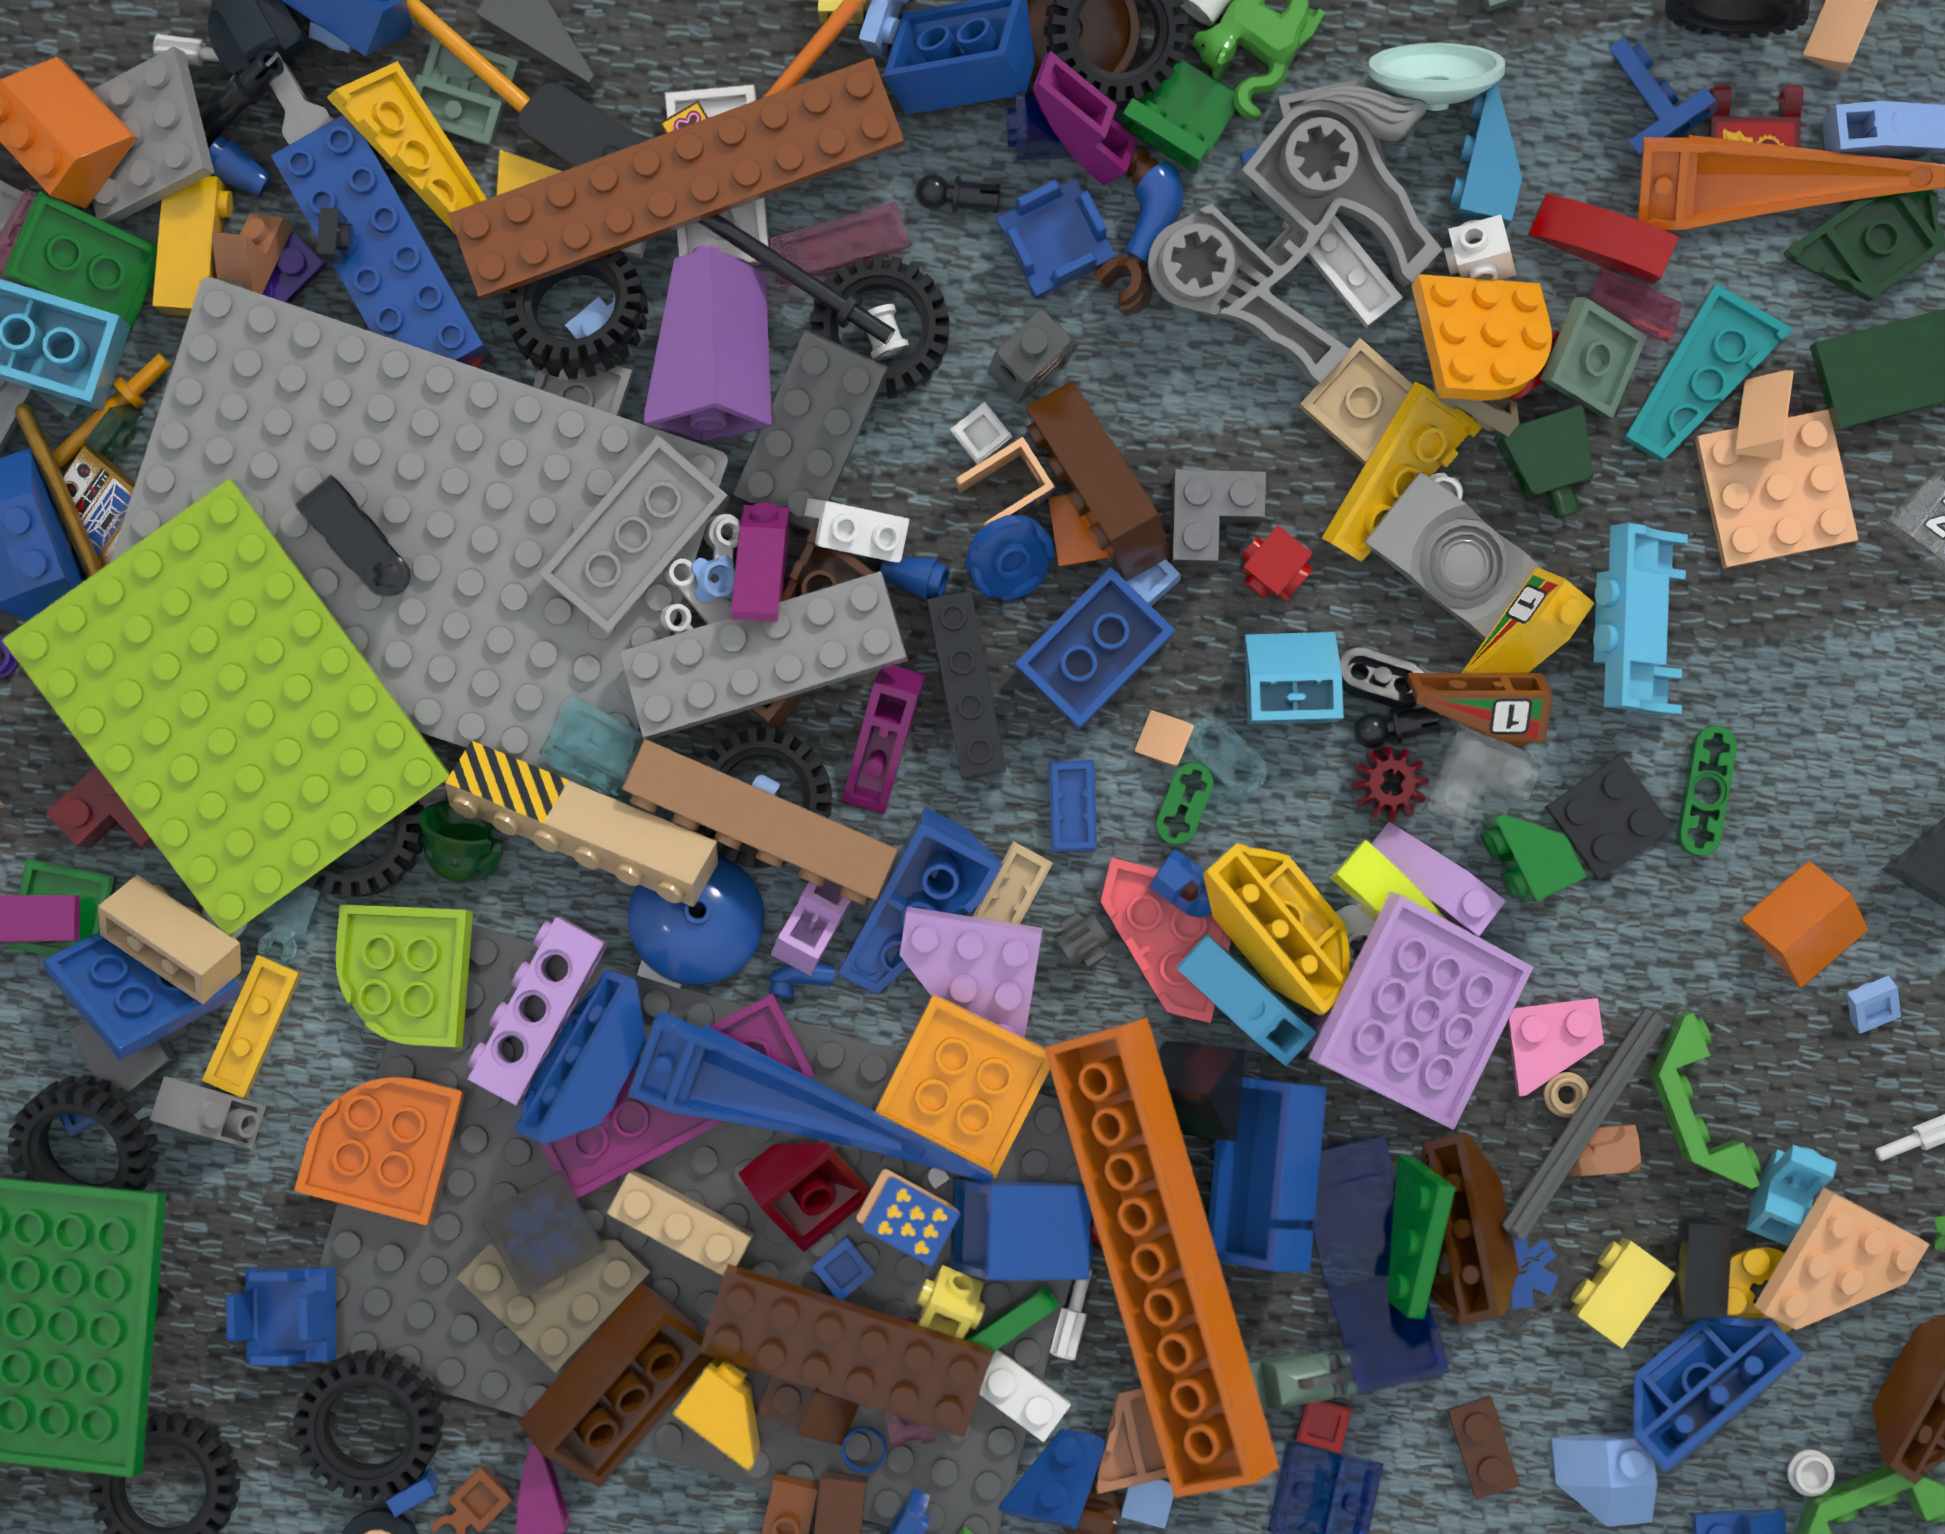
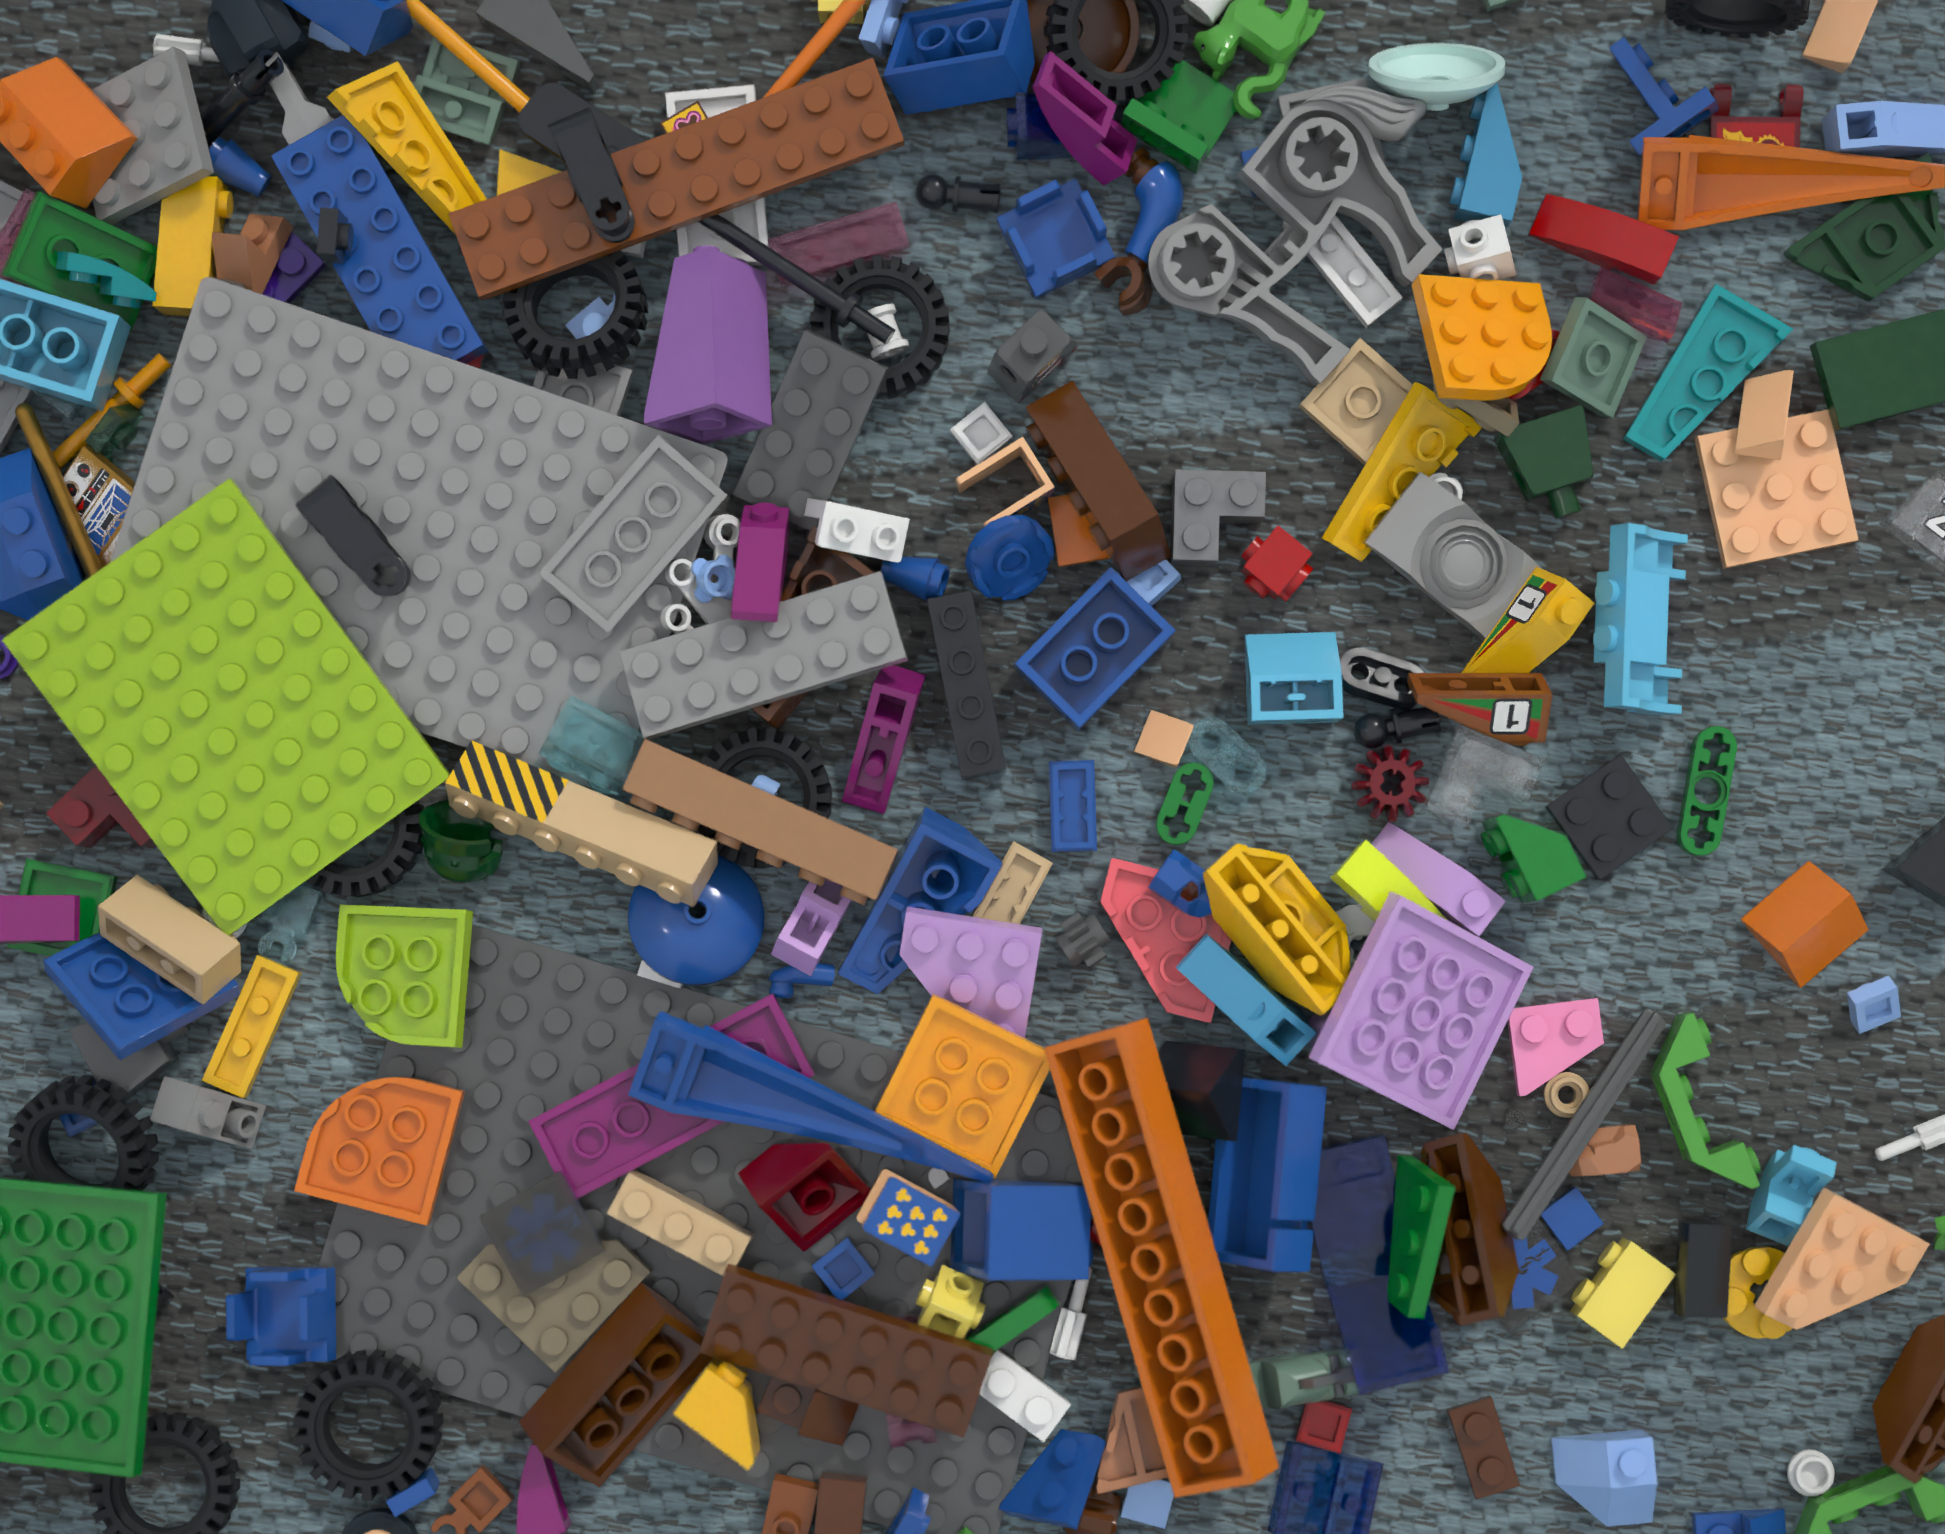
lavender brick [467,917,609,1105] -> none
blue wedge [514,969,646,1145] -> none
blue axle [841,1426,887,1473] -> none
blue wedge [1633,1317,1804,1473] -> none
none -> teal slope [56,251,156,308]
none -> black piece [548,107,635,243]
none -> blue tile [1540,1186,1604,1251]

